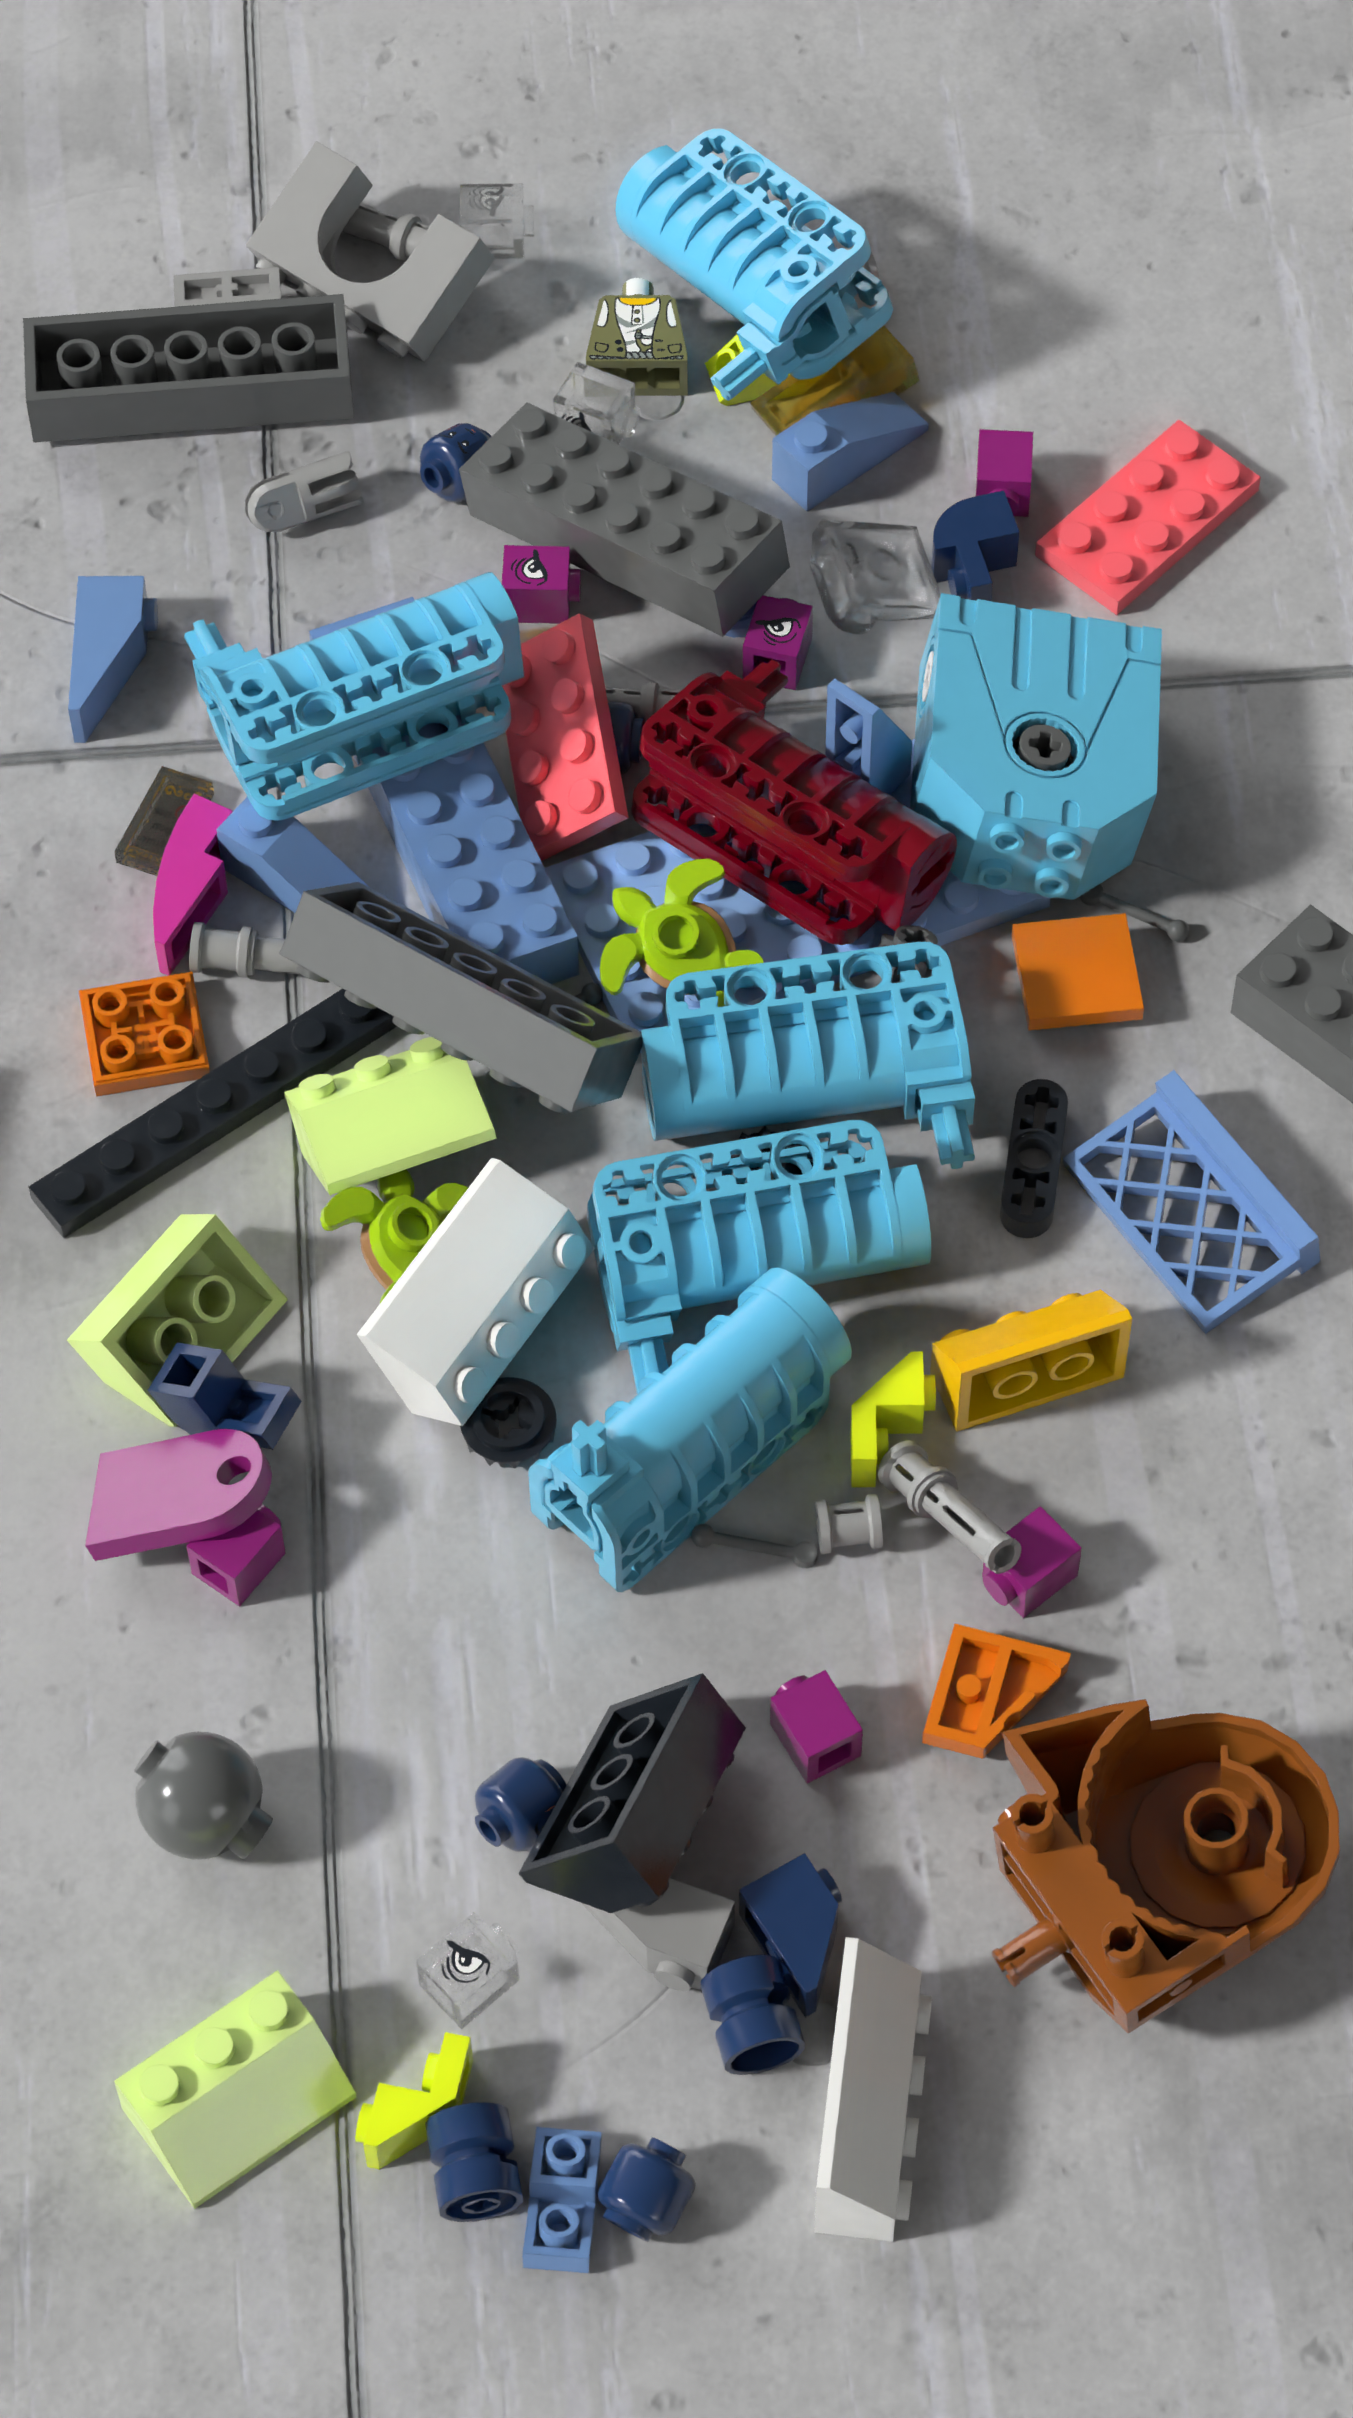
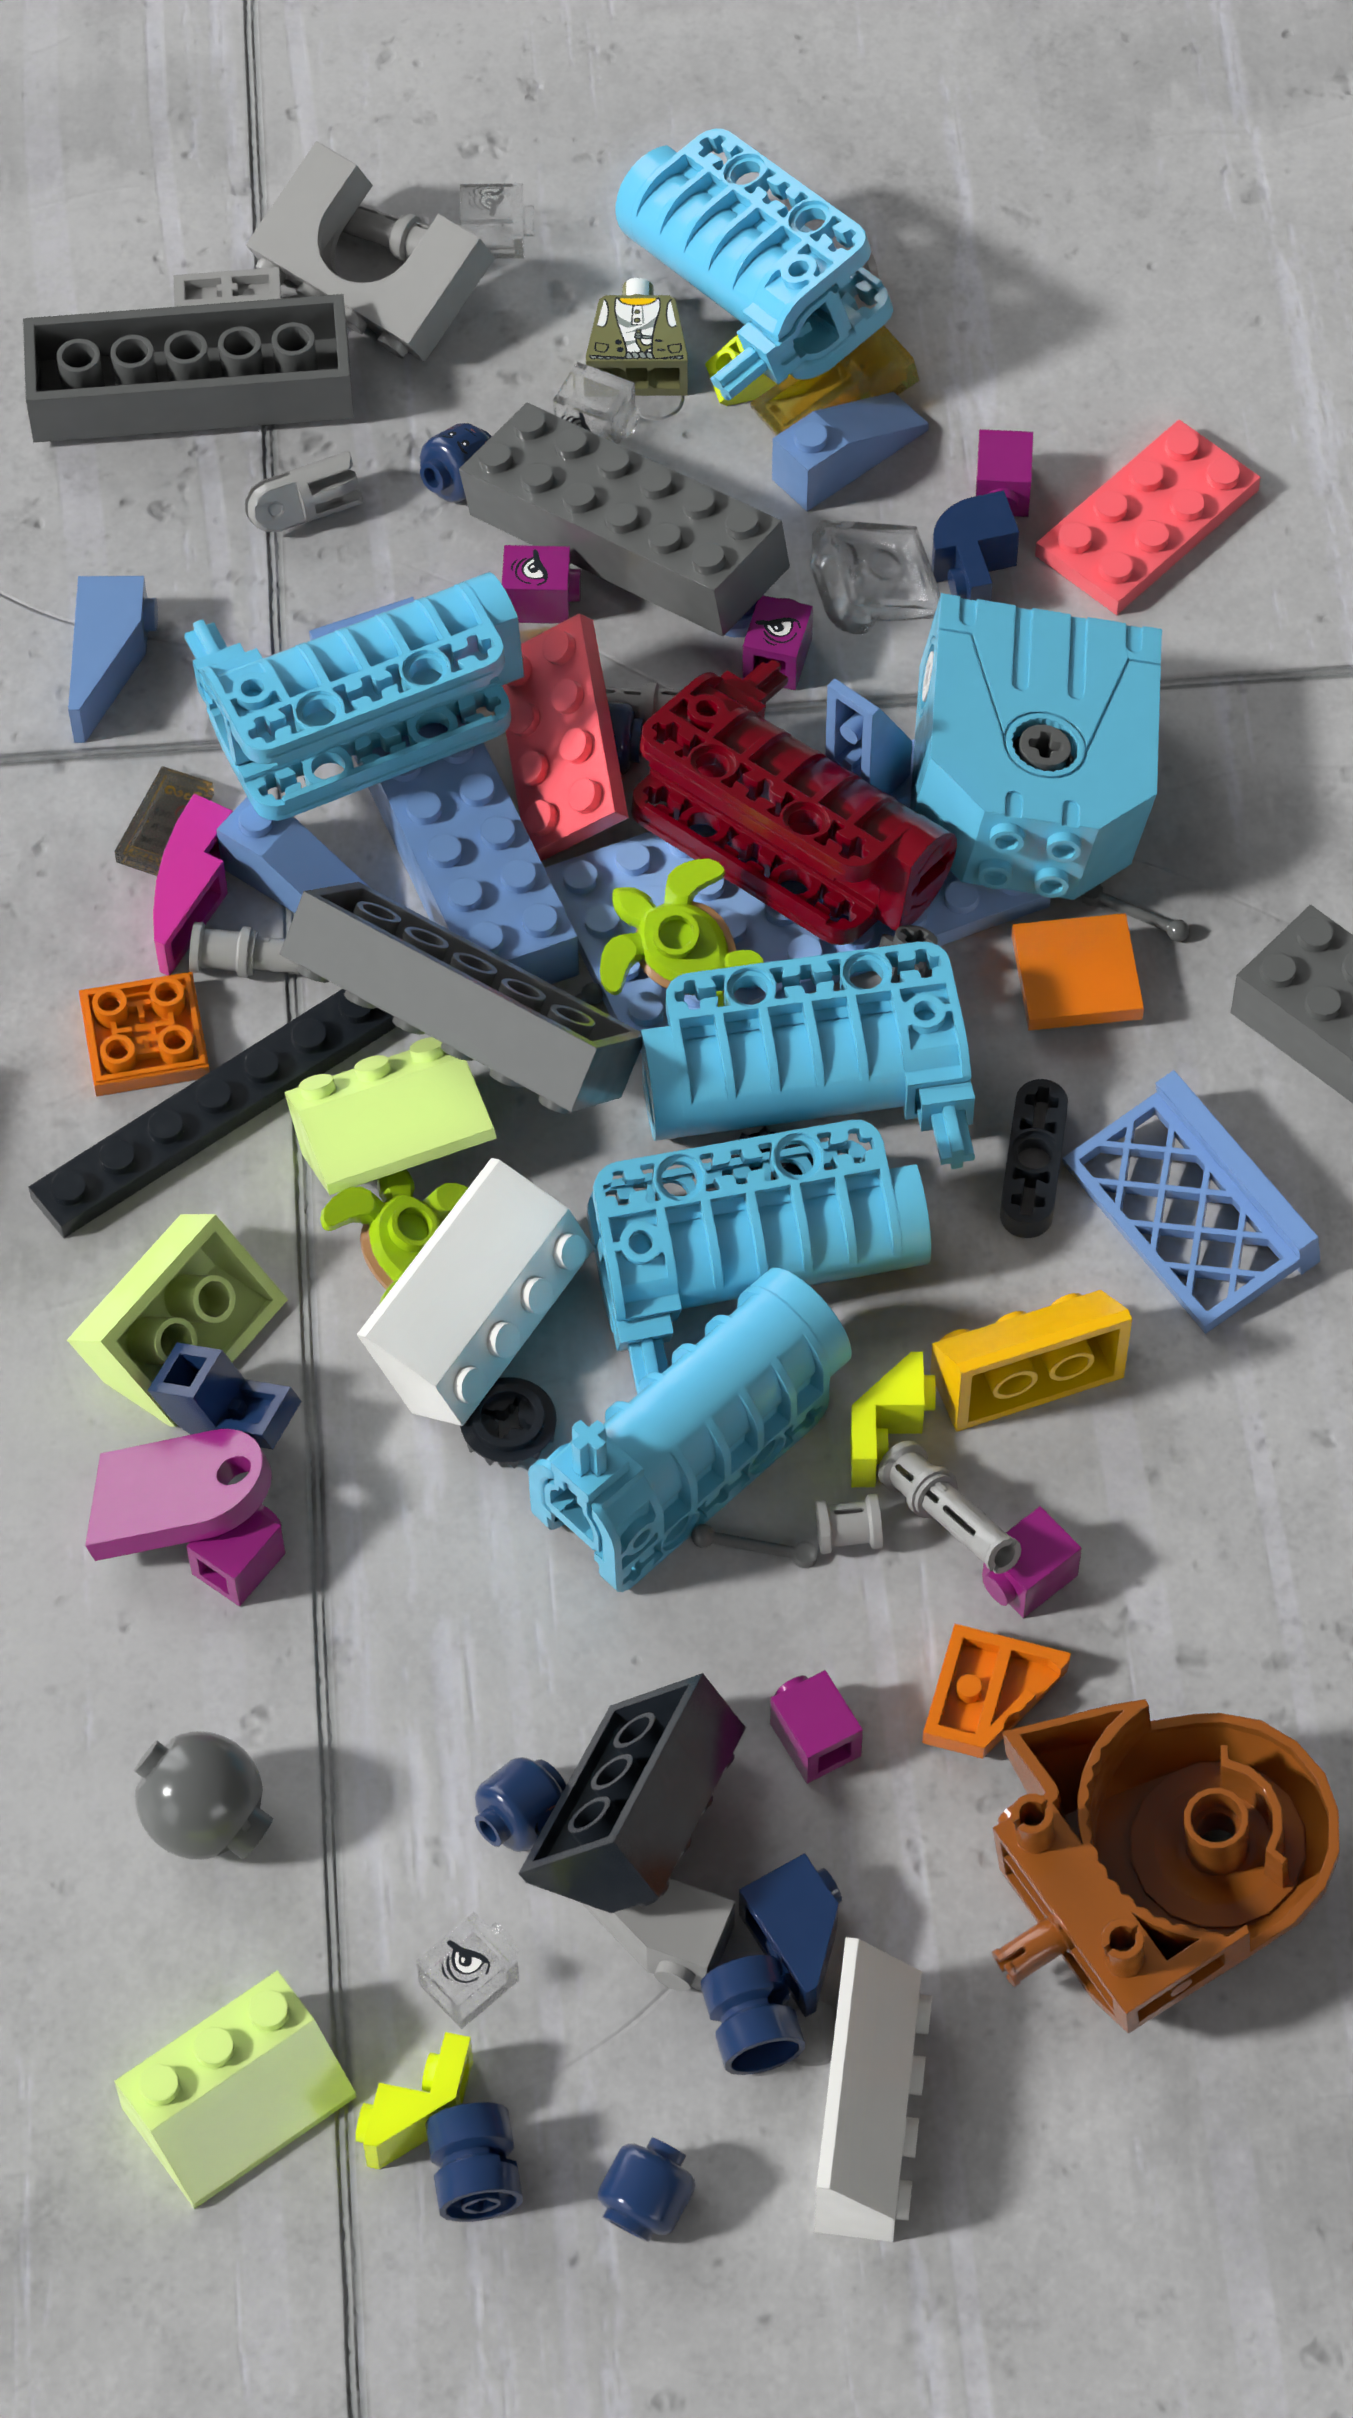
medium blue slope [523,2127,602,2273] -> none

